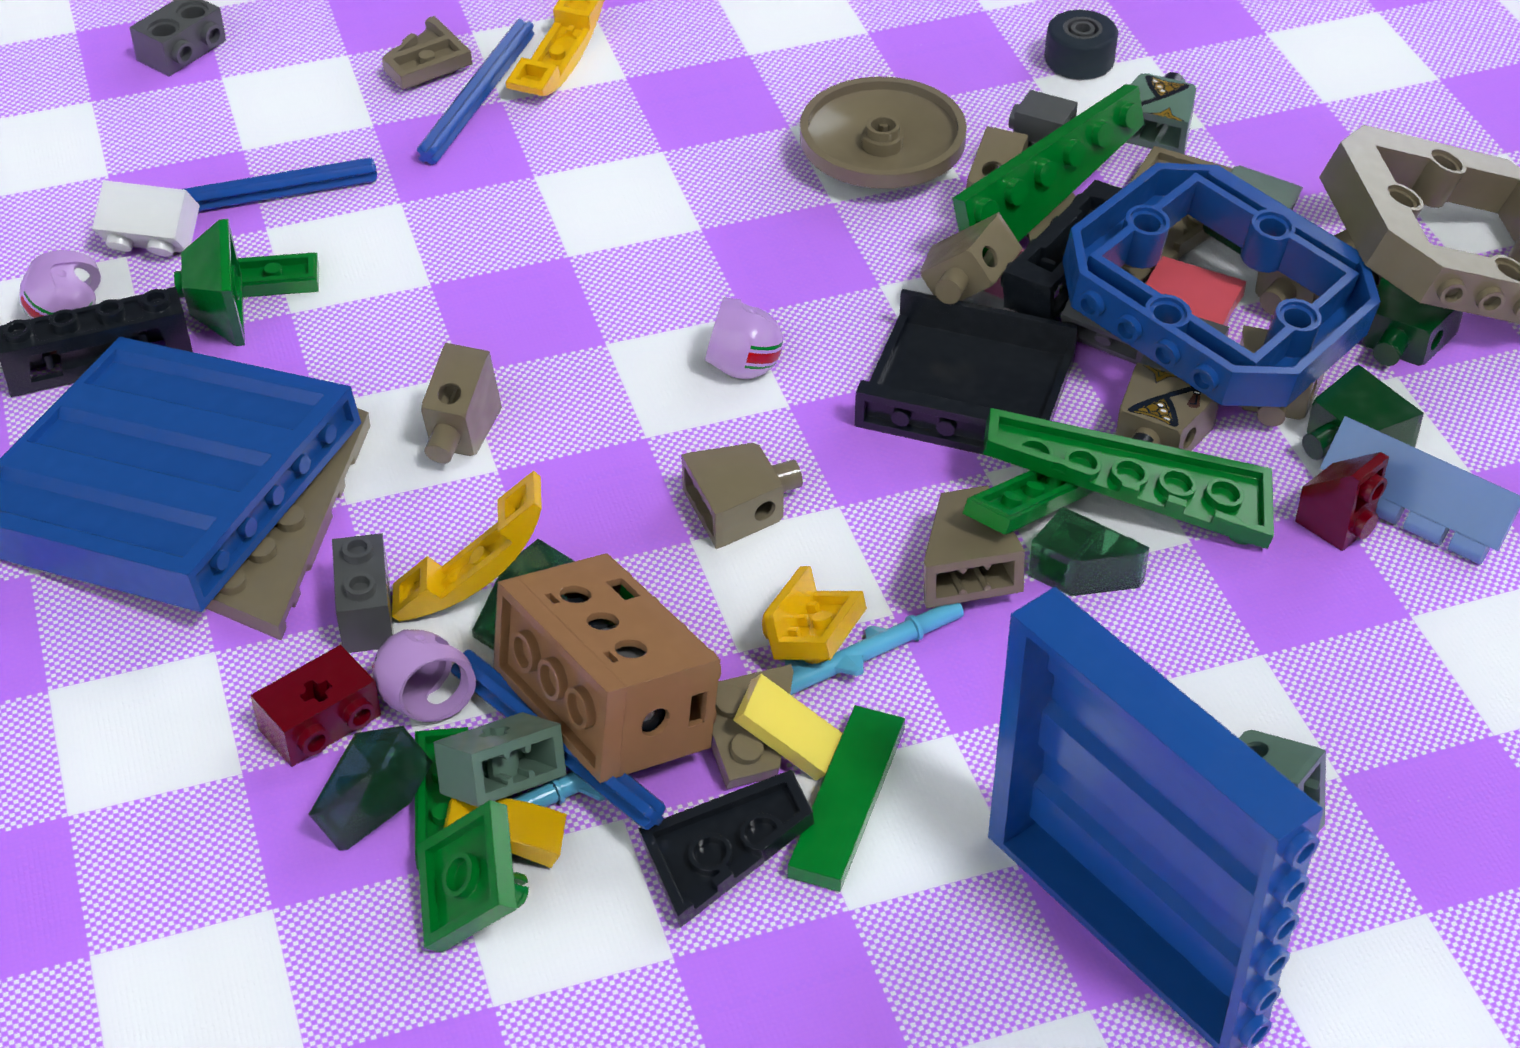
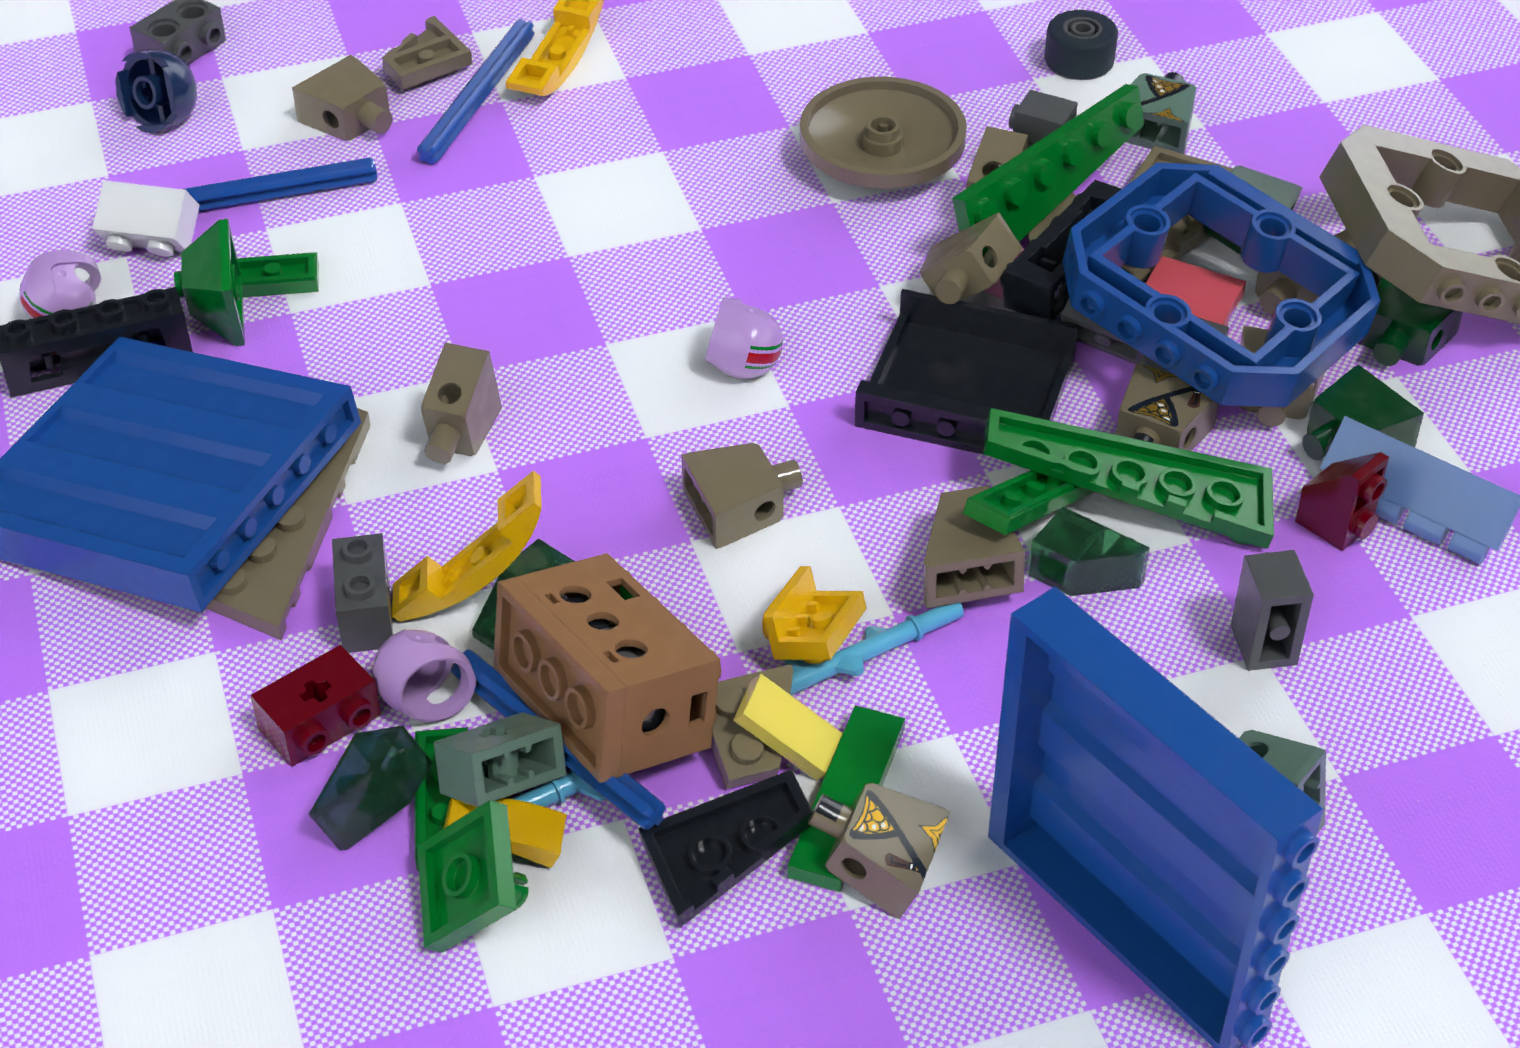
none -> dark blue cylinder [115,49,197,133]
none -> dark tan torso [292,55,393,141]
none -> dark tan torso [808,783,951,919]
none -> dark grey brick [1230,550,1314,671]

